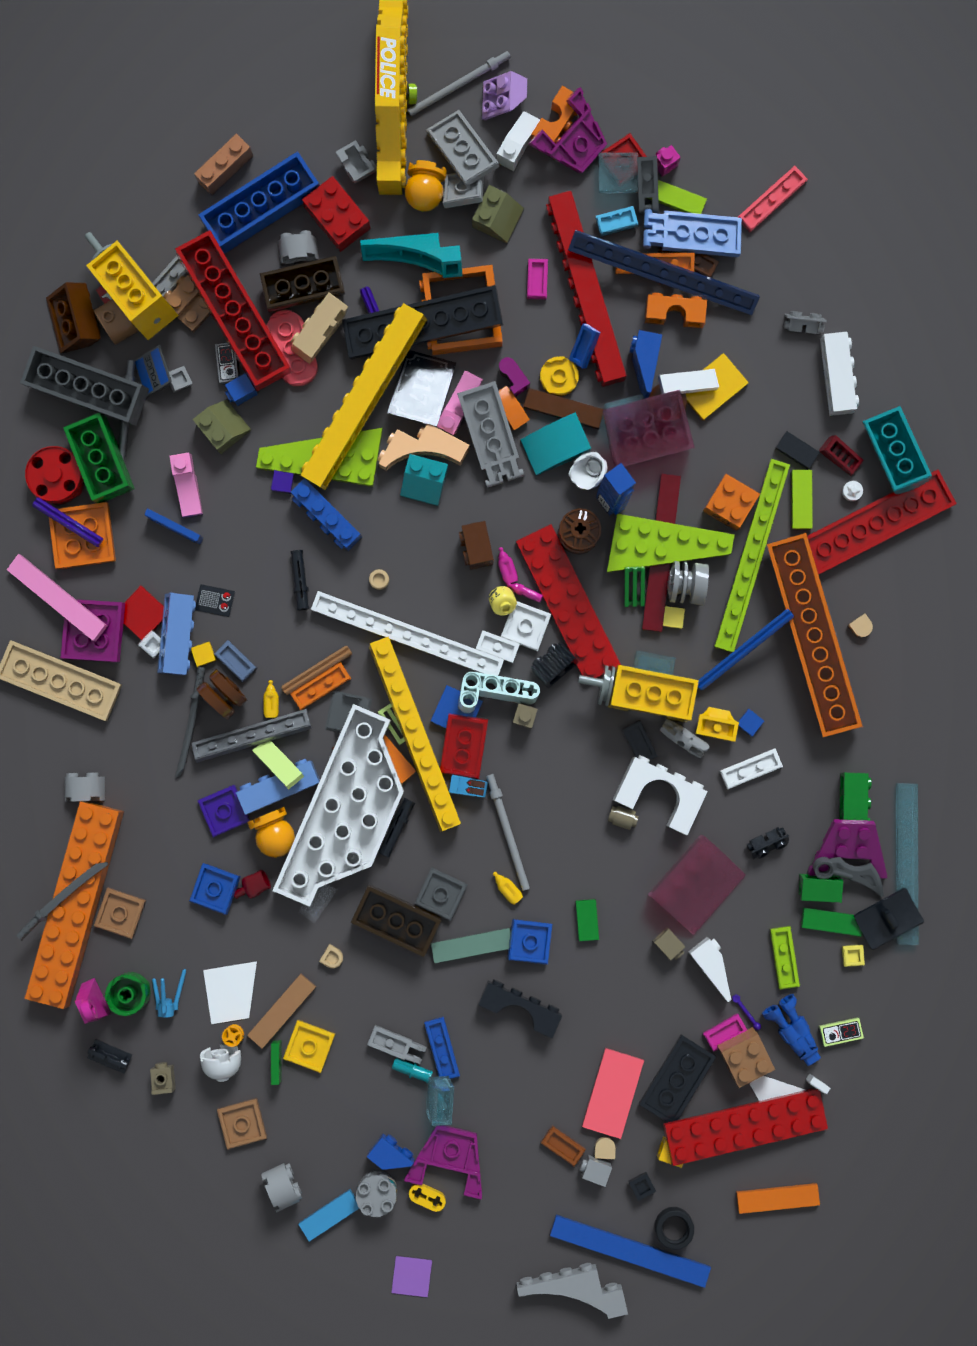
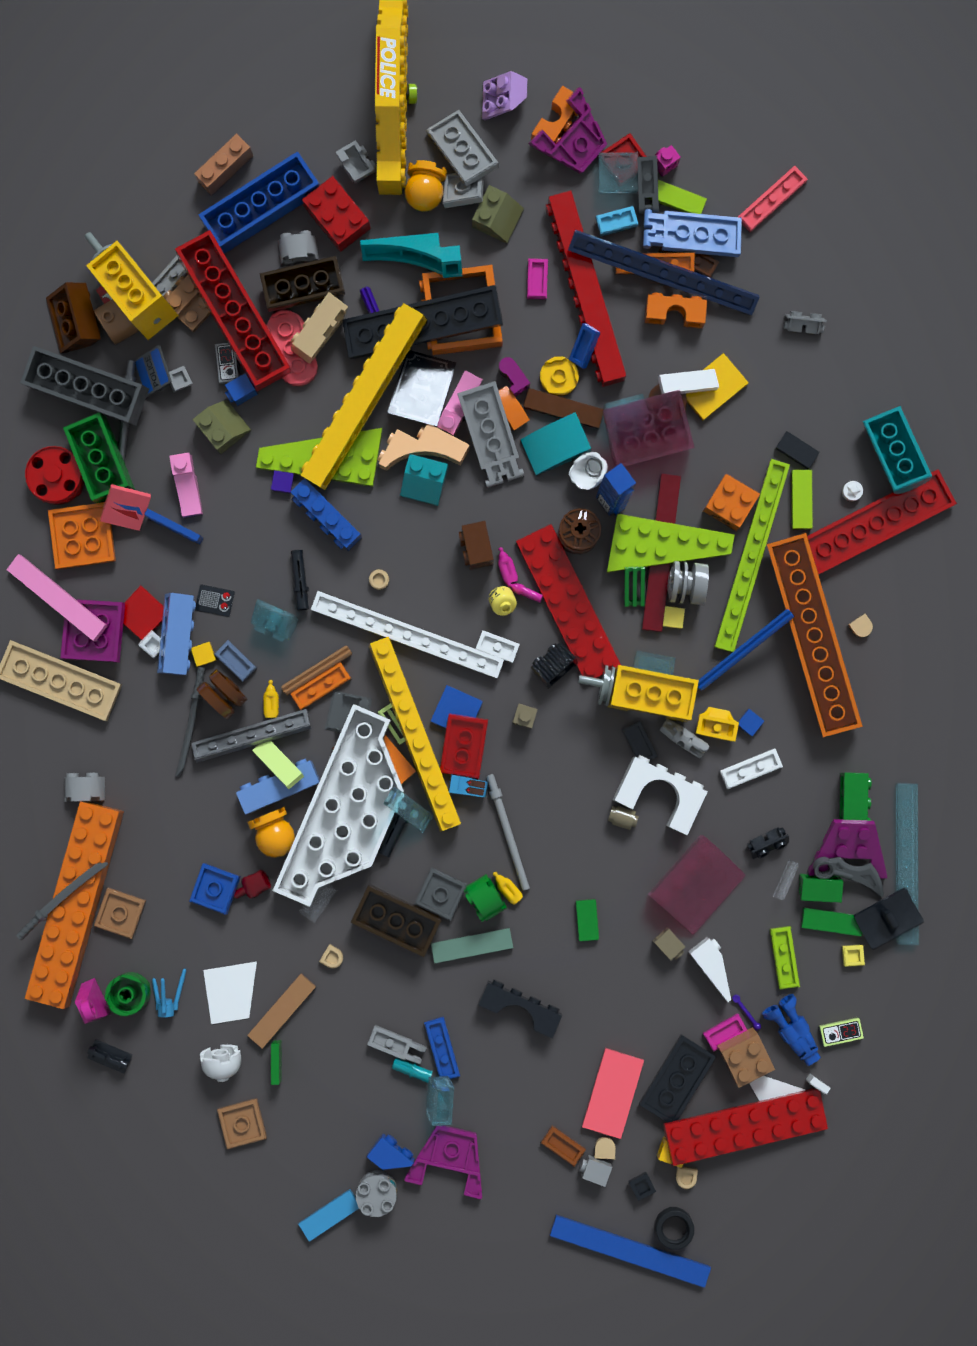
dark purple axle [32,498,103,547] -> none
dark tan brick [150,1062,176,1095] -> none
dark purple tile [197,785,250,837] -> none
light orange wheel [222,1024,244,1047] -> none
light grey brick [261,1163,302,1212] -> none
yellow tile [283,1020,335,1073] -> none
medium lavender sticker [392,1256,432,1297] -> none
light grey bar [407,51,511,116] -> none
yellow beam [409,1183,446,1212] -> none
light aqua beam [458,672,540,713] -> none
white slope [497,111,540,171] -> none
white tile [501,601,551,652] -> none
blue plate [507,919,553,964] -> none
light grey arch [517,1263,628,1319] -> none
blue slope [629,330,662,402] -> none
orange tile [736,1183,820,1214] -> none
dark red slope [819,435,864,476] -> none
white brick [820,332,859,416] -> none
none -> coral tile [100,484,151,531]
none -> clear light blue slope [251,599,299,642]
none -> clear light blue tile [383,787,434,832]
none -> green brick [464,874,507,922]
none -> tan tile [676,1166,698,1189]
none -> clear tile [773,860,799,900]

